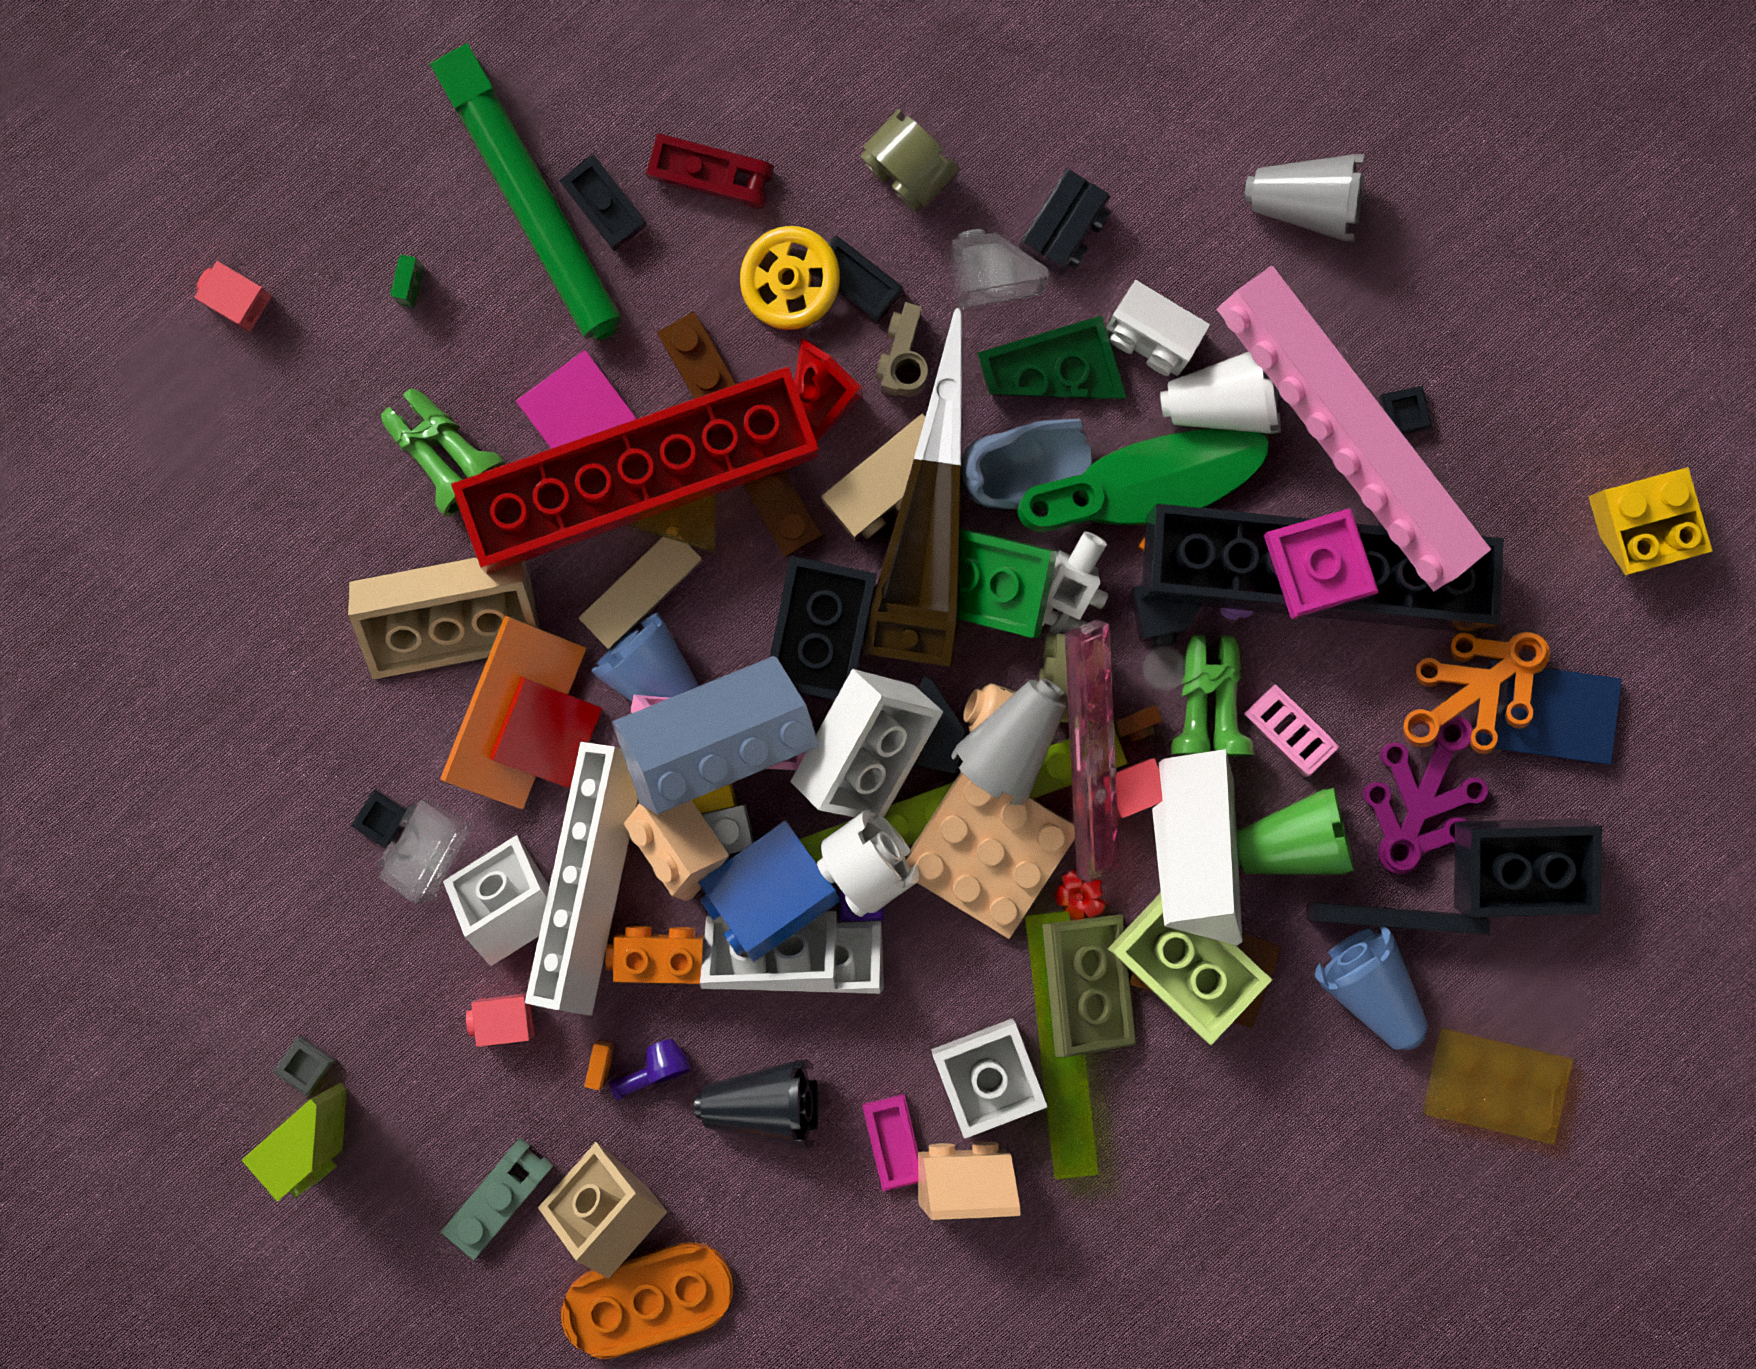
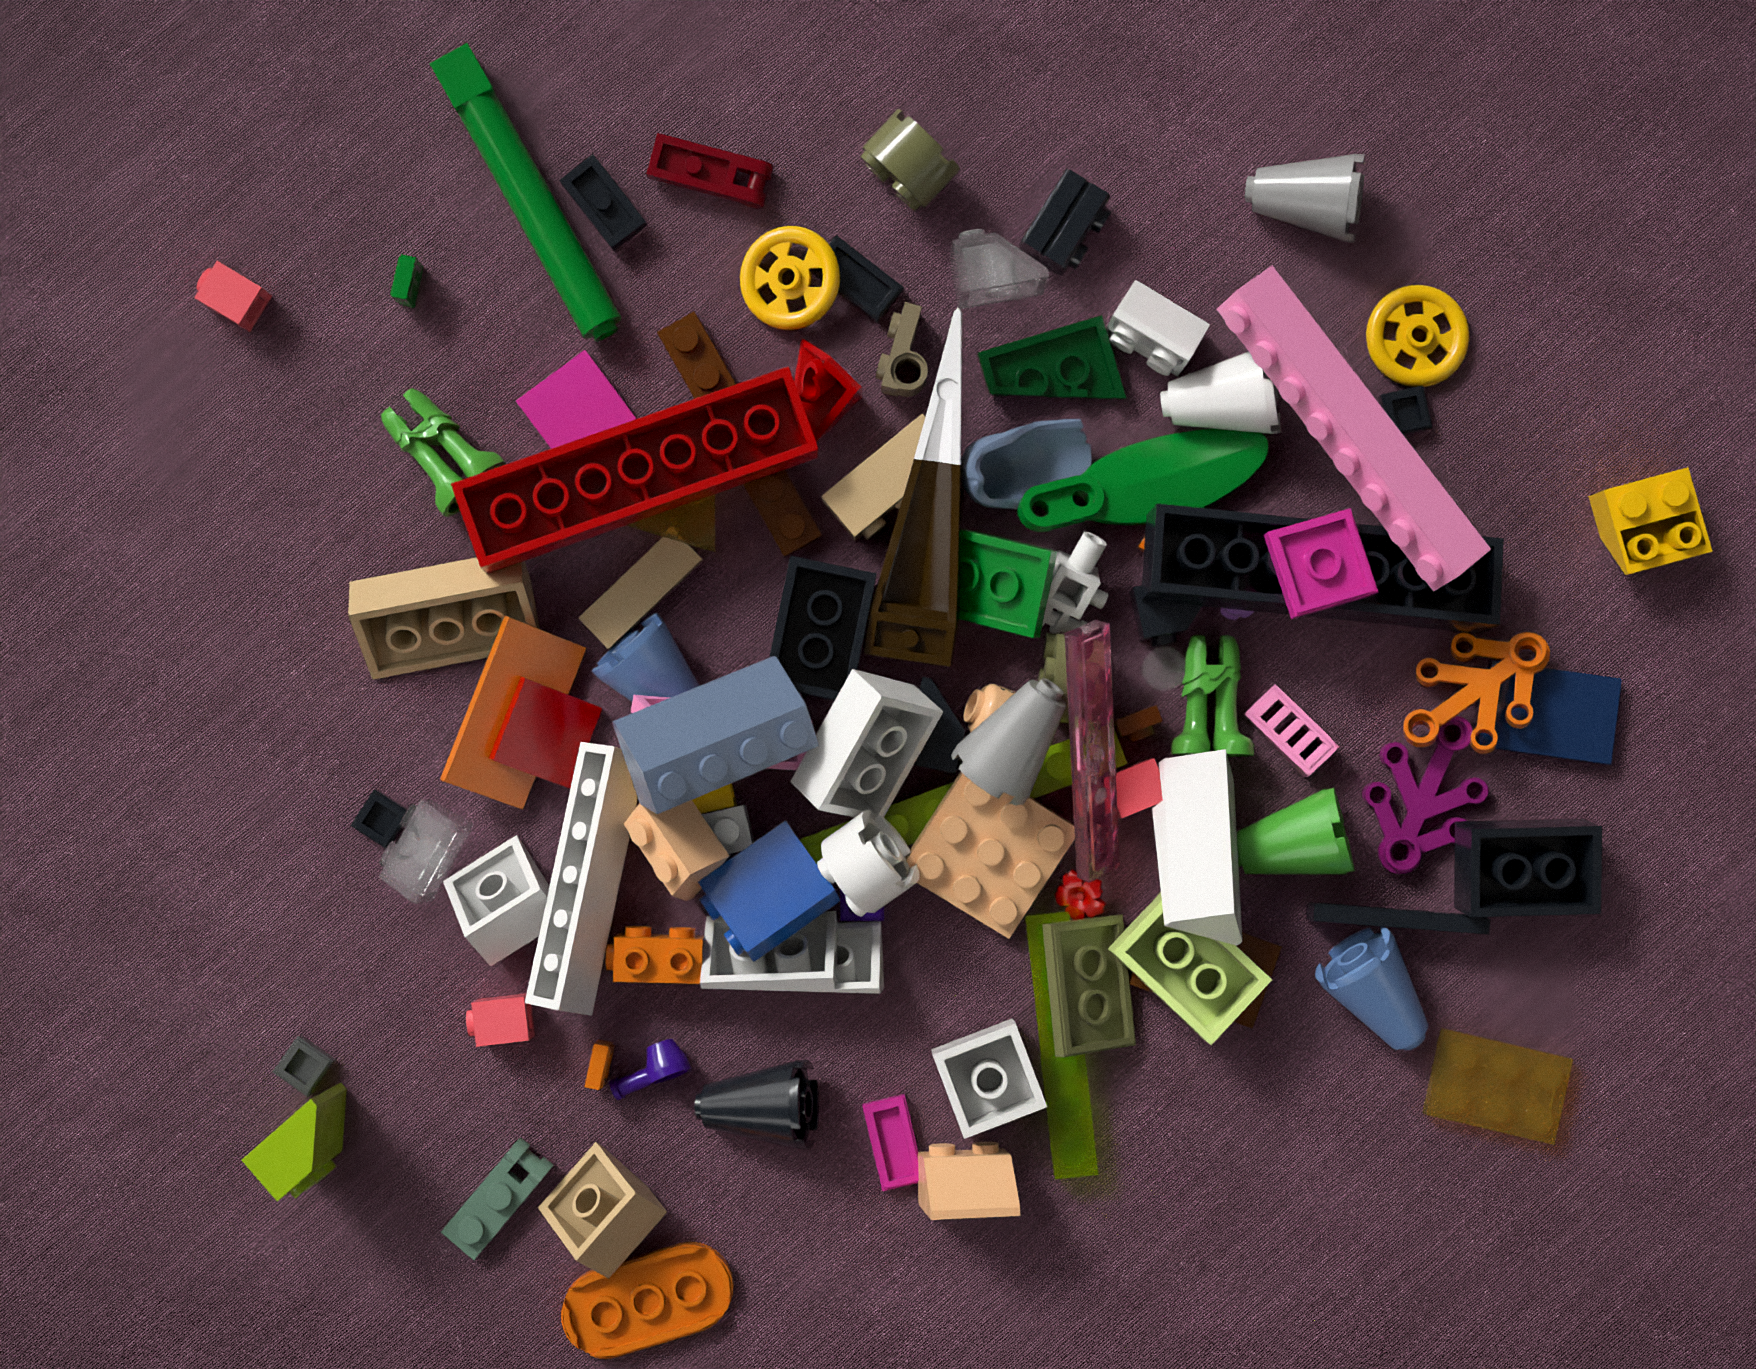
none -> yellow plate [1366,285,1469,387]

